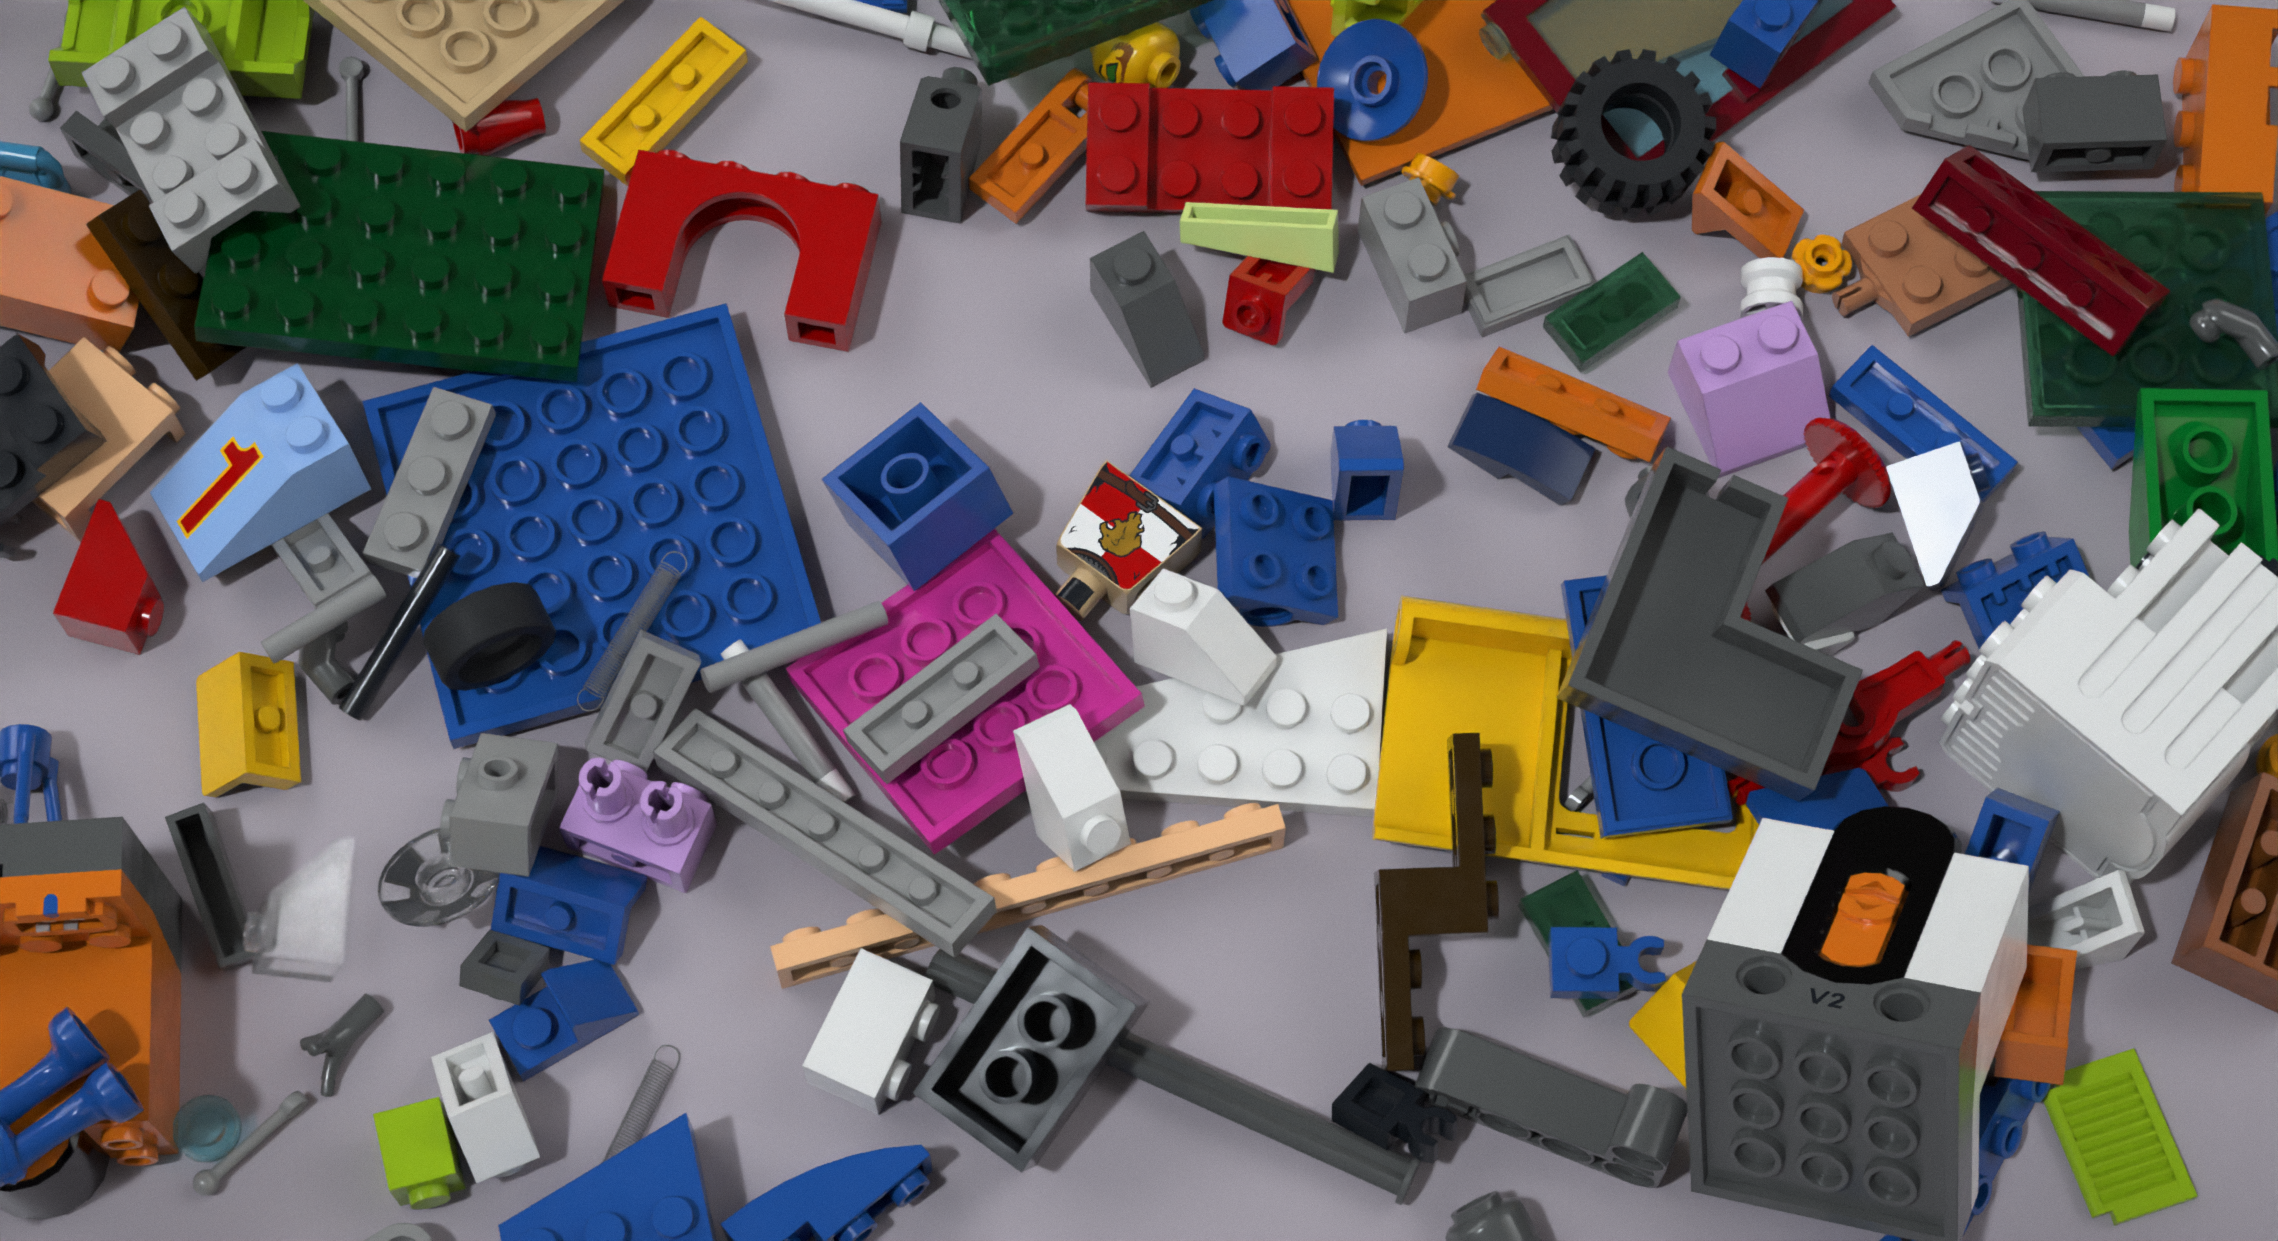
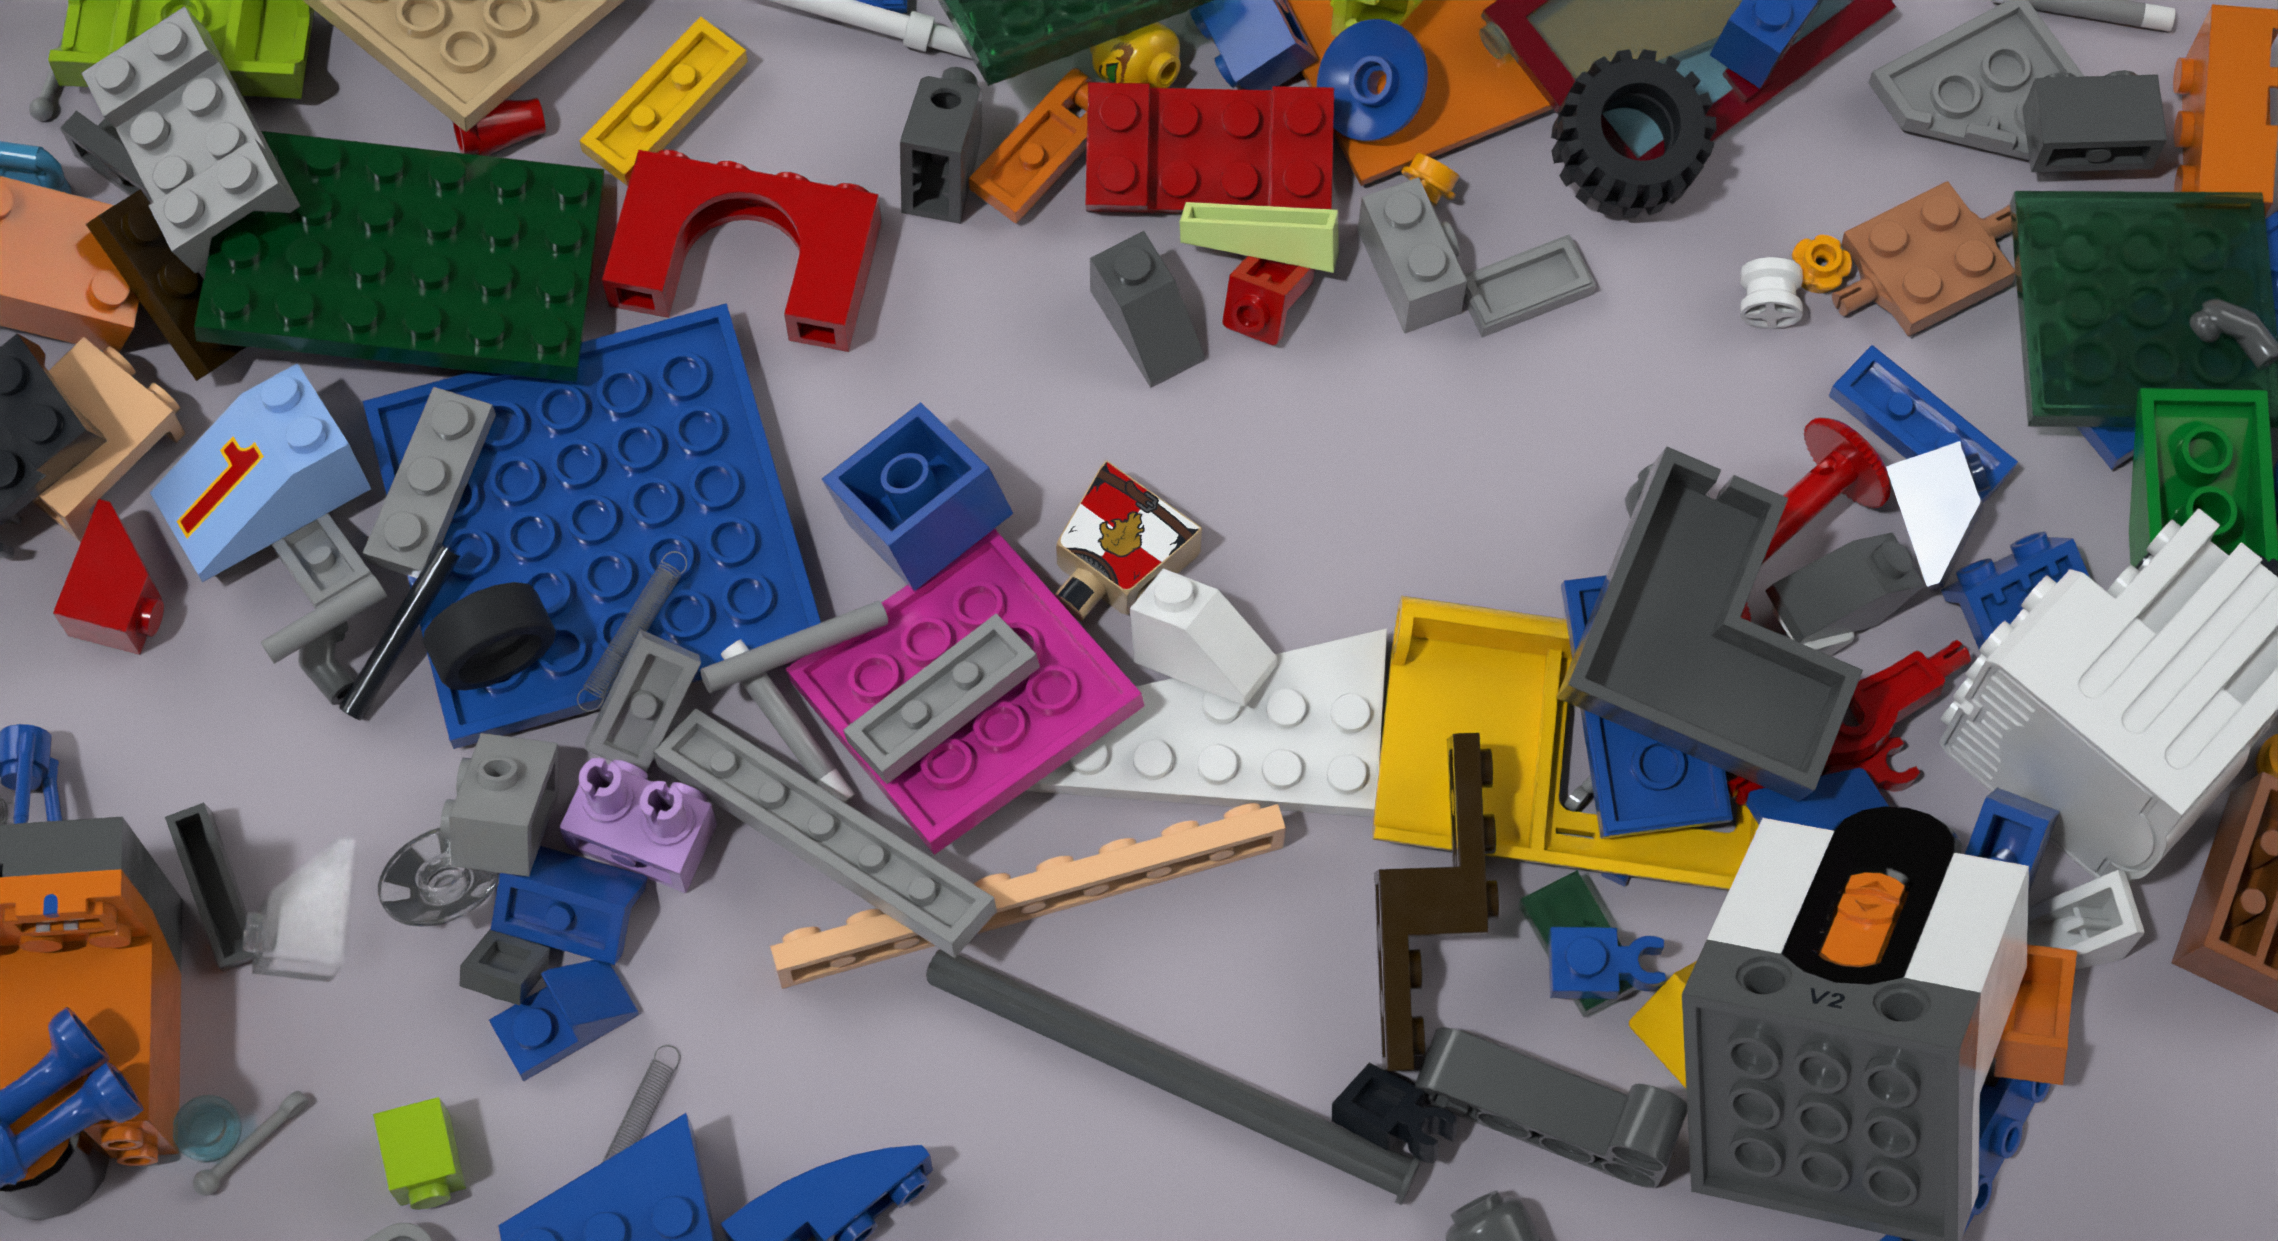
yellow panel [196,652,301,798] -> none
dark grey bar [300,993,384,1097] -> none
light grey hinge [339,57,365,141] -> none
white slope [431,1032,540,1183] -> none
white brick [802,948,941,1115] -> none
black brick [913,925,1150,1173] -> none
white slope [1013,704,1131,872] -> none
blue bracket [1129,388,1271,539] -> none
blue plate [1214,476,1338,627] -> none
blue slope [1330,420,1404,521] -> none
dark blue slope [1447,393,1596,506] -> none
orange plate [1476,346,1671,462] -> none
clear green plate [1543,252,1681,373] -> none
lavender slope [1668,301,1830,478] -> none
orange slope [1691,141,1804,258] -> none
dark red fence [1912,145,2170,356] -> none
lime window [2043,1048,2198,1226] -> none

